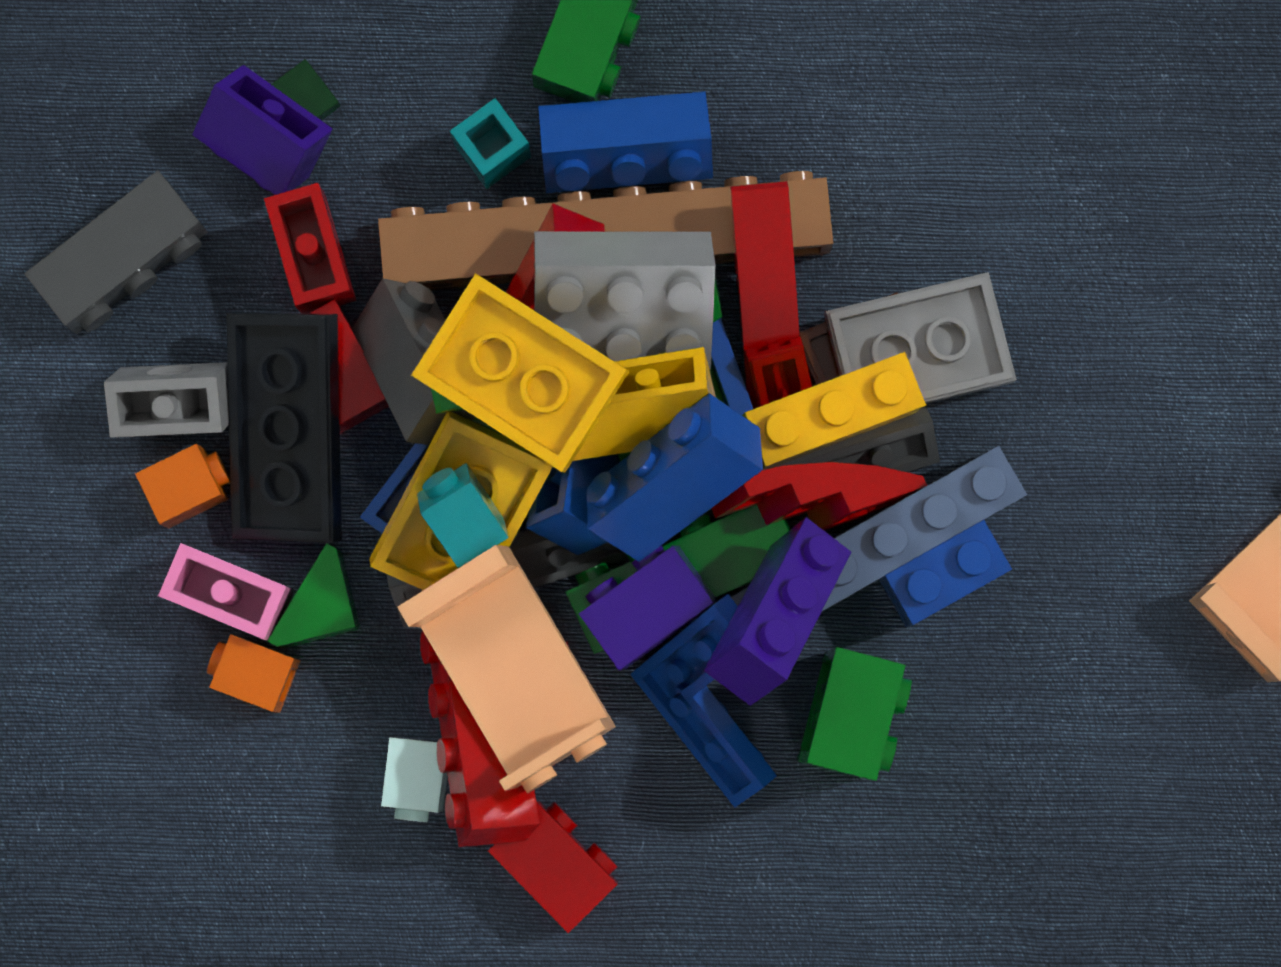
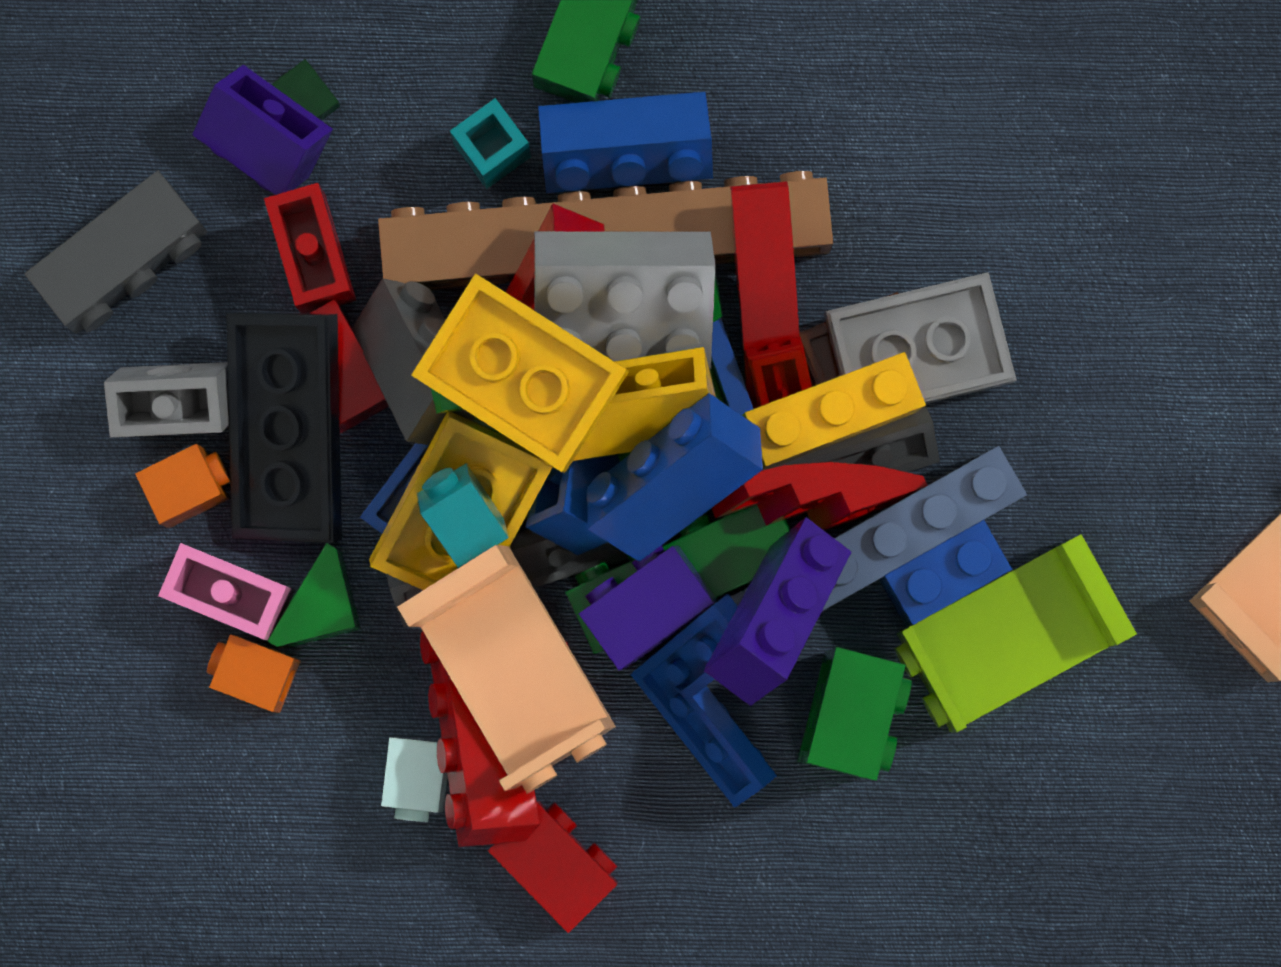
none -> lime panel [895,534,1137,733]

